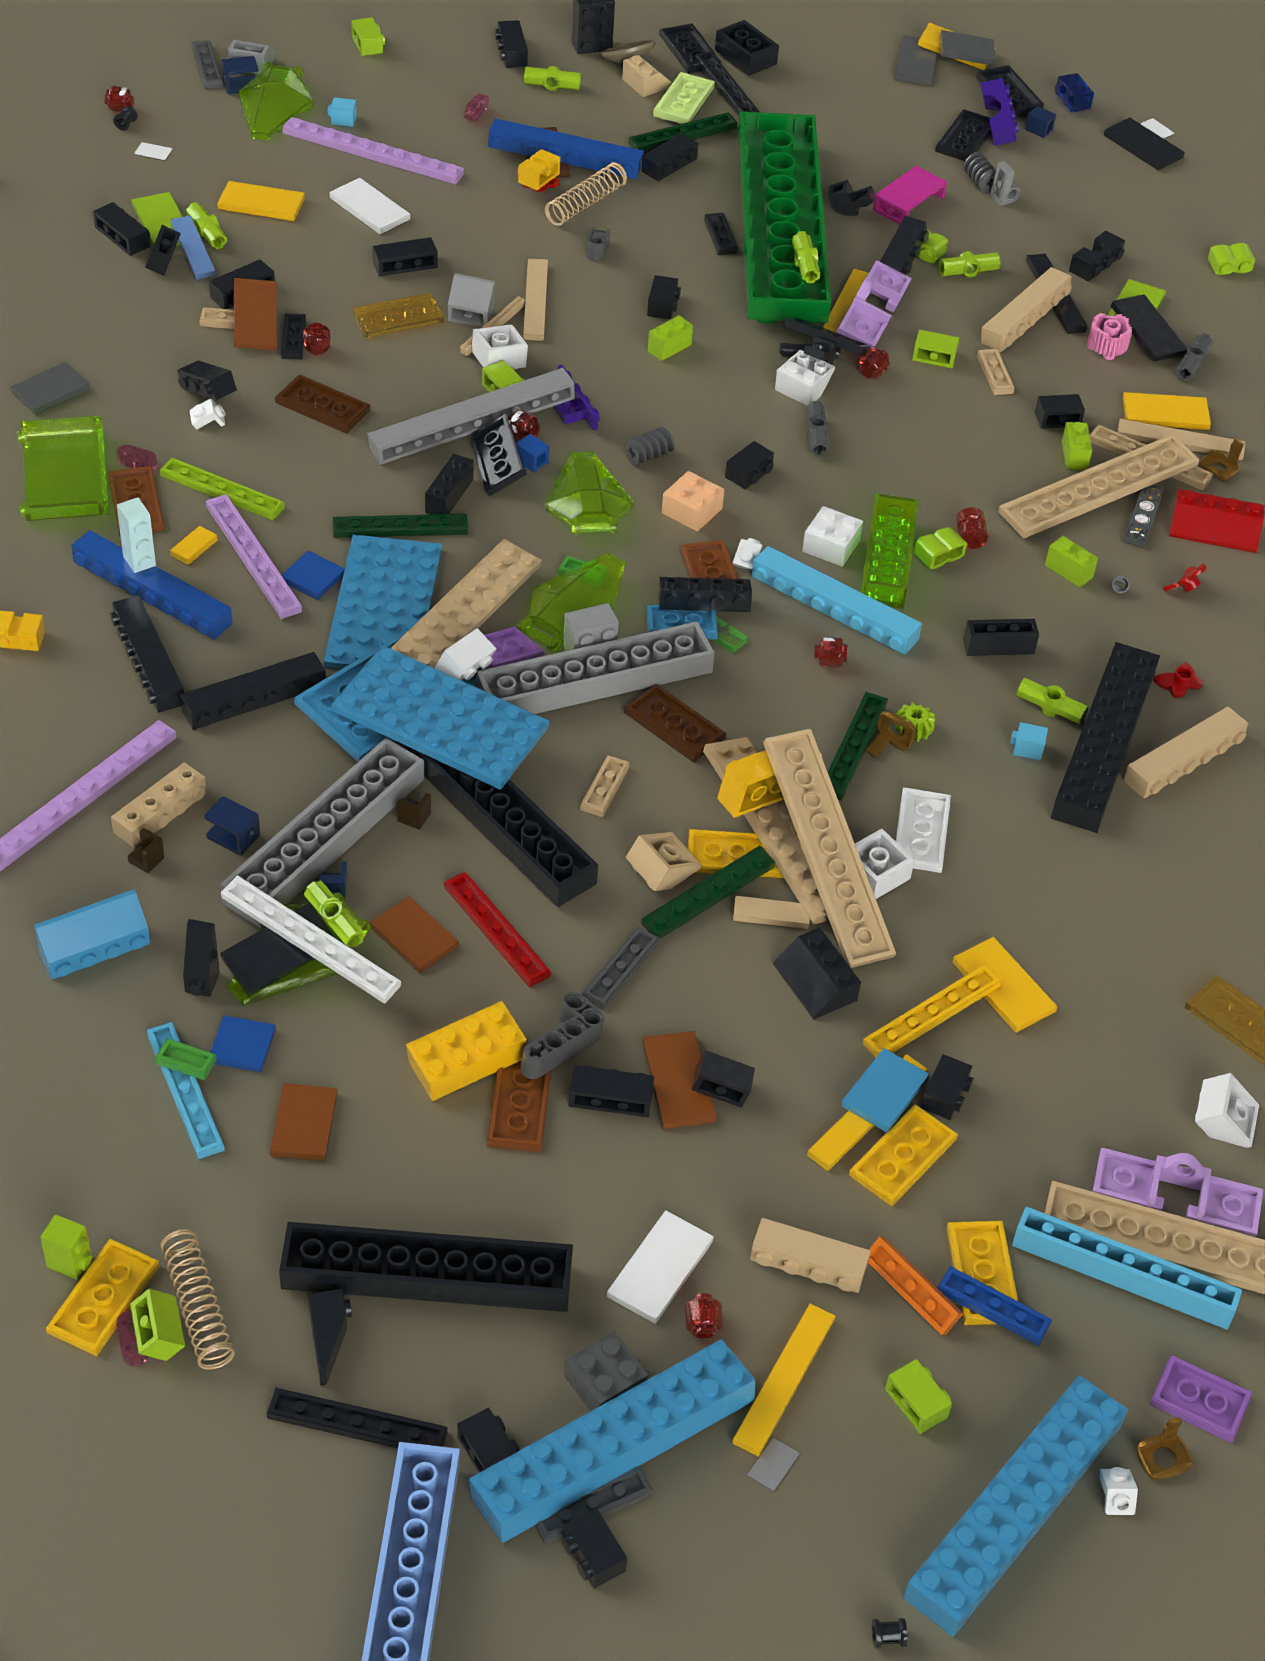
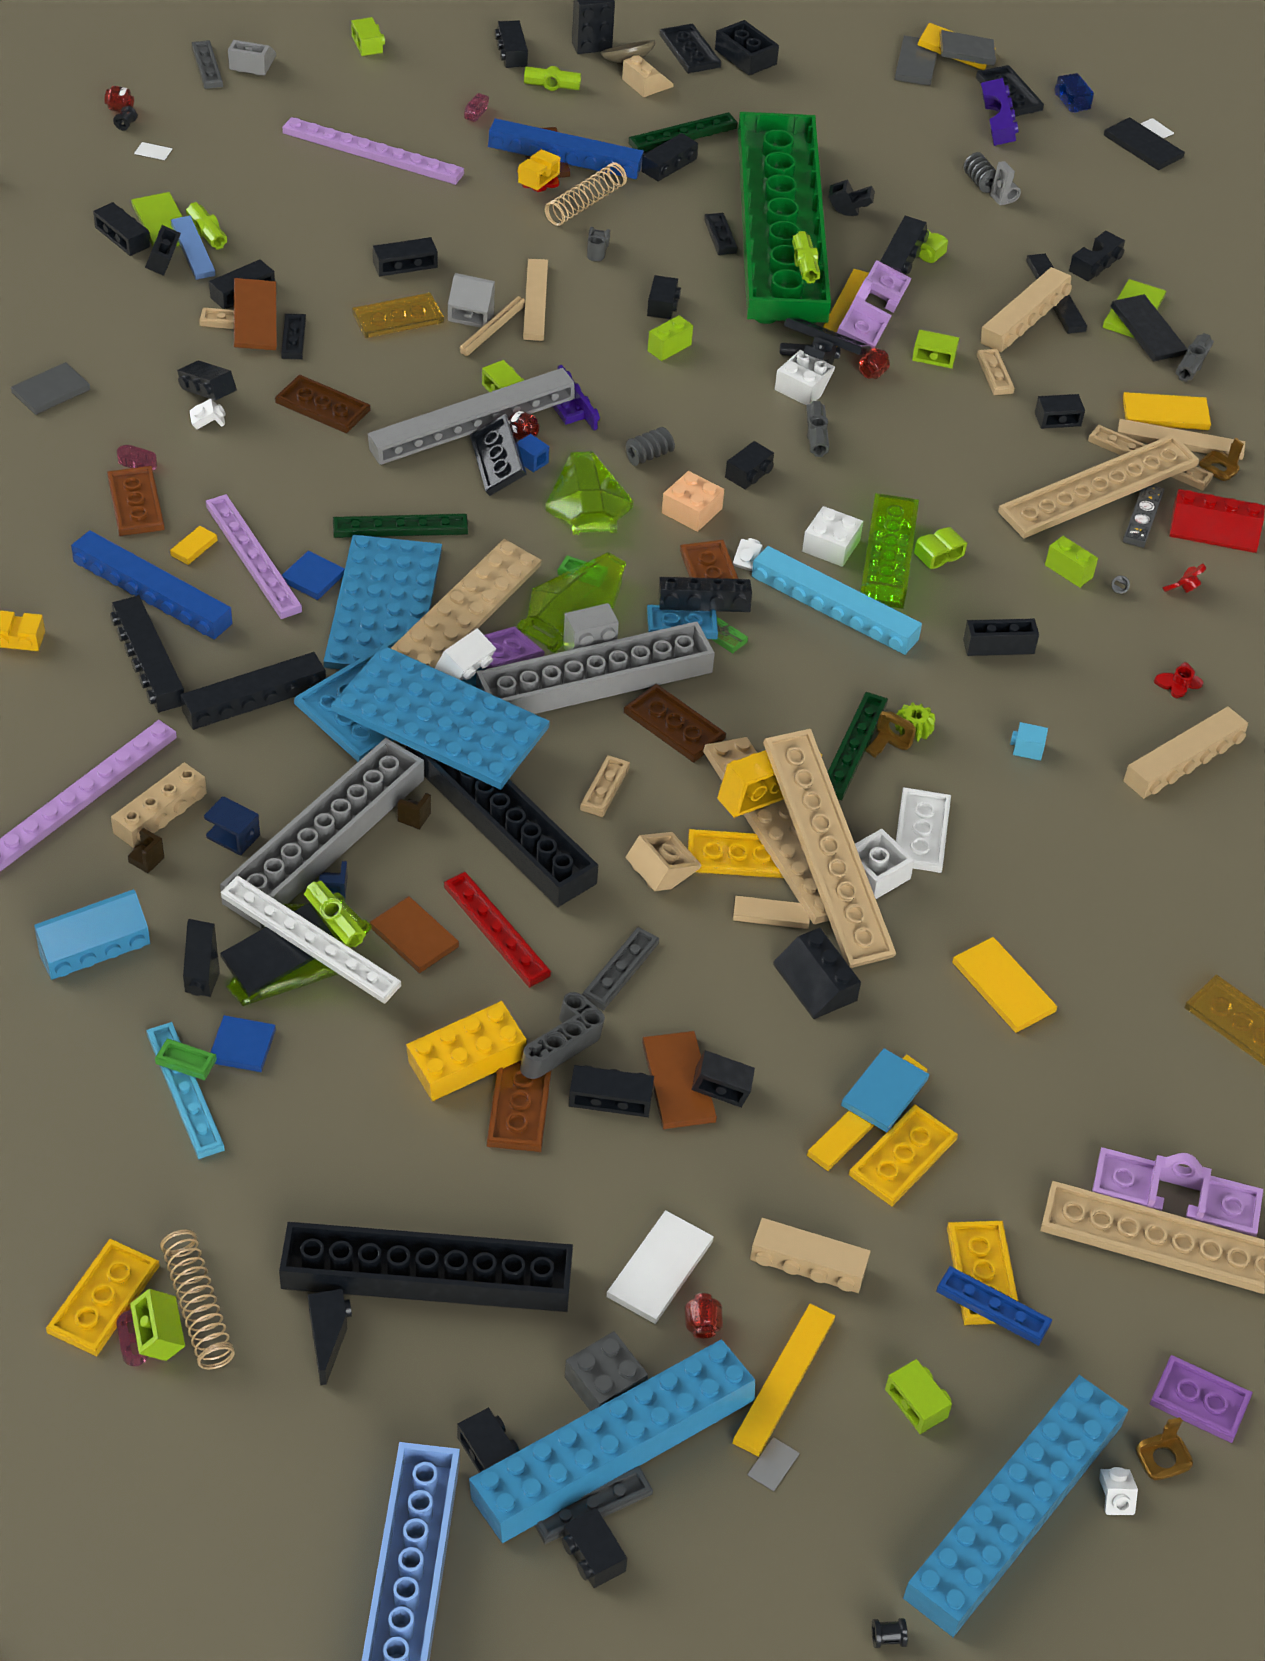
clear neon green windscreen [17,416,109,521] -> none
lime brick [40,1214,93,1280] -> none
light aqua brick [117,497,156,573] -> none
lime tile [160,458,285,521] -> none
yellow tile [217,181,305,221] -> none
dark blue piece [221,56,260,94] -> none
clear neon green windscreen [239,62,313,140] -> none
black tile [267,1388,448,1448] -> none
dark orange tile [270,1083,338,1161] -> none
clear red head [303,323,331,355] -> none
medium azure brick [328,97,357,127] -> none
white tile [329,178,410,234] -> none
black brick [425,454,474,514] -> none
white brick [472,325,528,370] -> none
dark green plate [641,845,775,939] -> none
yellowish green plate [653,72,715,124] -> none
black tile [694,51,760,116] -> none
clear red head [814,637,848,668] -> none
yellow tile [863,964,1001,1058] -> none
orange plate [868,1236,963,1335] -> none
dark pink panel [873,166,947,225] -> none
black brick [921,1054,974,1120] -> none
black tile [935,109,991,161] -> none
lime piece [938,251,1000,278] -> none
clear red wheel [956,507,989,549] -> none
medium azure brick [1012,1206,1242,1330] -> none
lime piece [1016,677,1089,725] -> none
dark blue panel [1025,106,1057,138] -> none
black brick [1051,642,1161,833] -> none
lime brick [1062,422,1092,470] -> none
bright pink brick [1087,313,1132,360] -> none
white slope [1195,1073,1259,1148] -> none
lime brick [1208,243,1255,275] -> none

